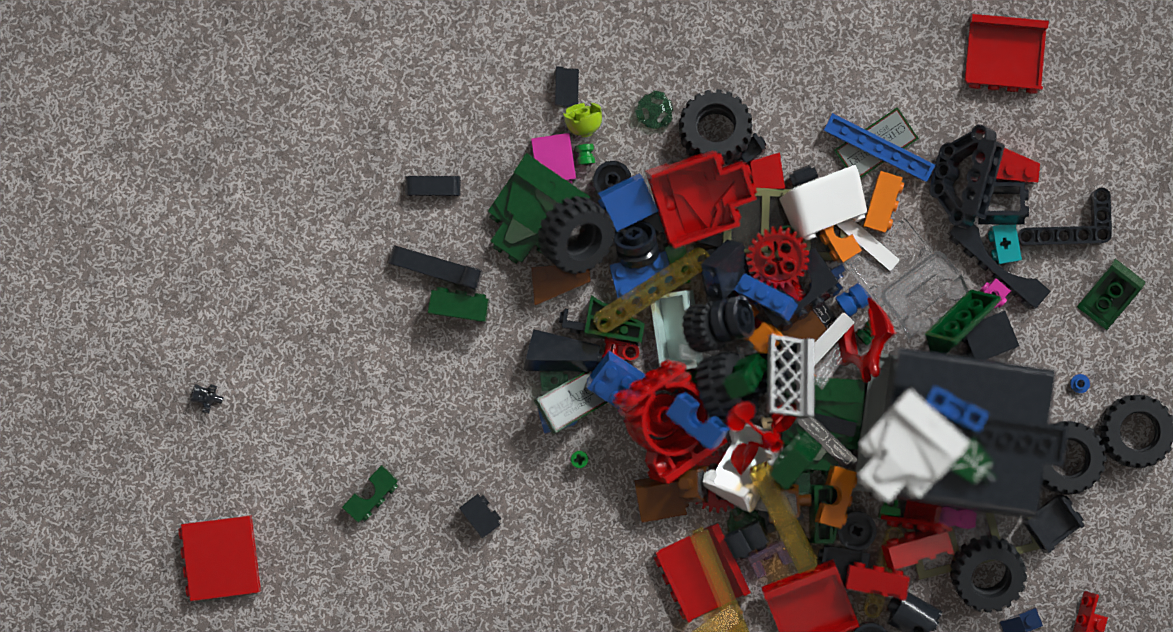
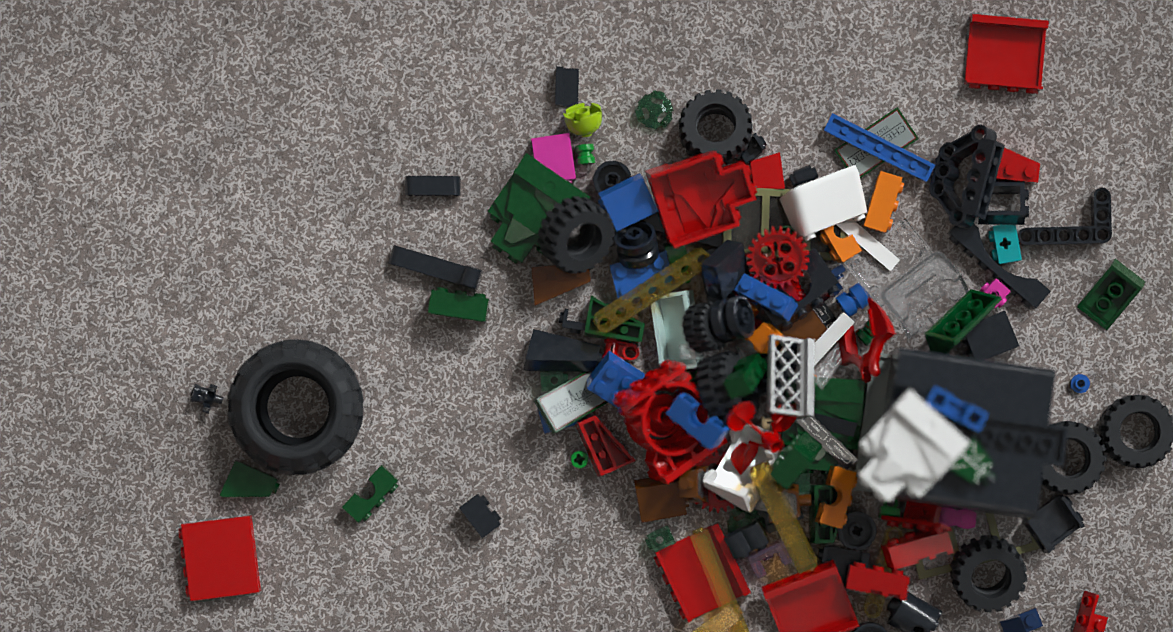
none -> dark green slope [219,460,280,497]
none -> black tyre [227,339,364,475]
none -> red wedge [575,415,636,477]
none -> clear green brick [645,525,676,552]

